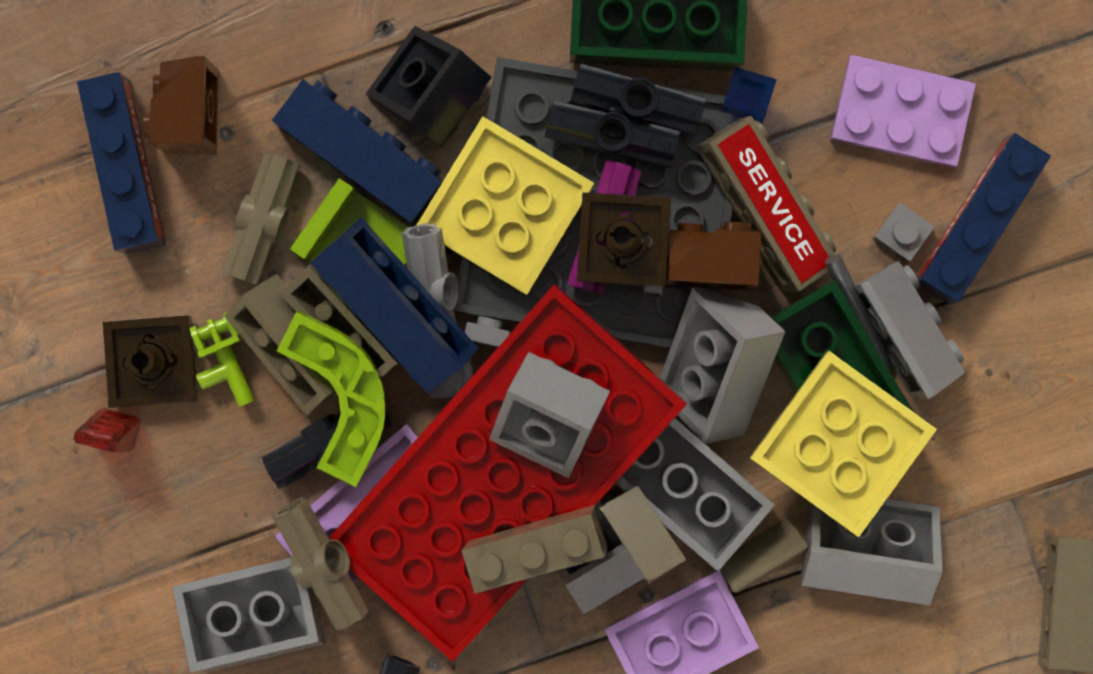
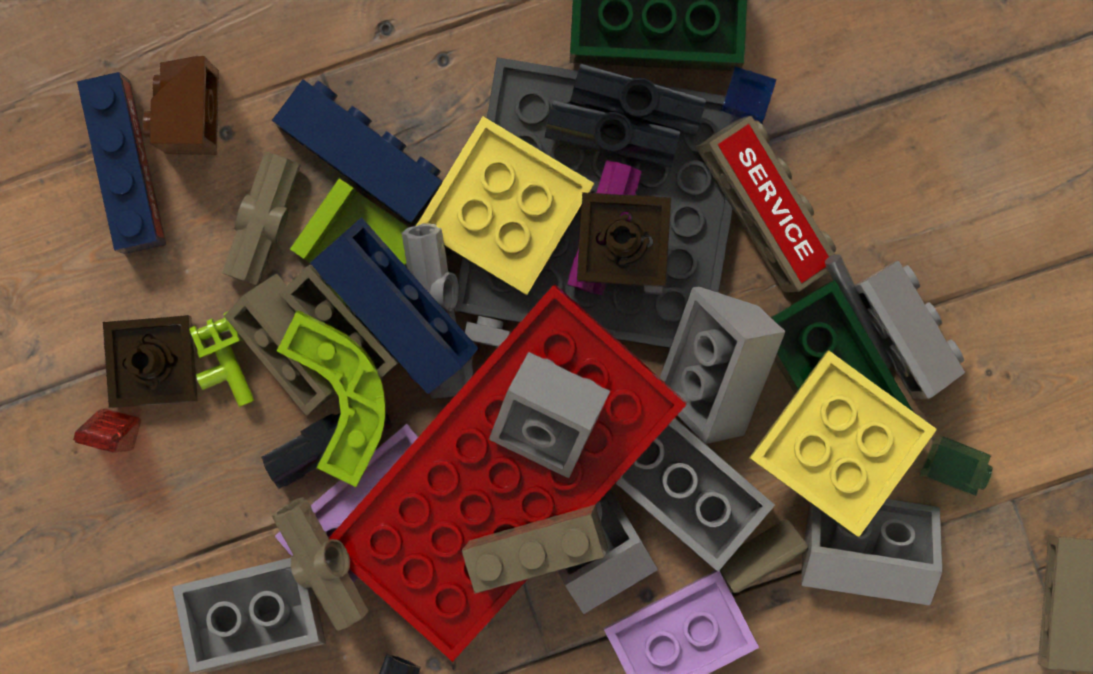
black slope [365,26,492,147] -> none
dark tan slope [600,486,686,584] -> none
reddish brown slope [666,222,761,290] -> none
lavender plate [830,55,976,168] -> none
light grey plate [873,202,935,263] -> none
dark blue brick [916,132,1051,305] -> none
none -> clear green brick [919,436,993,496]

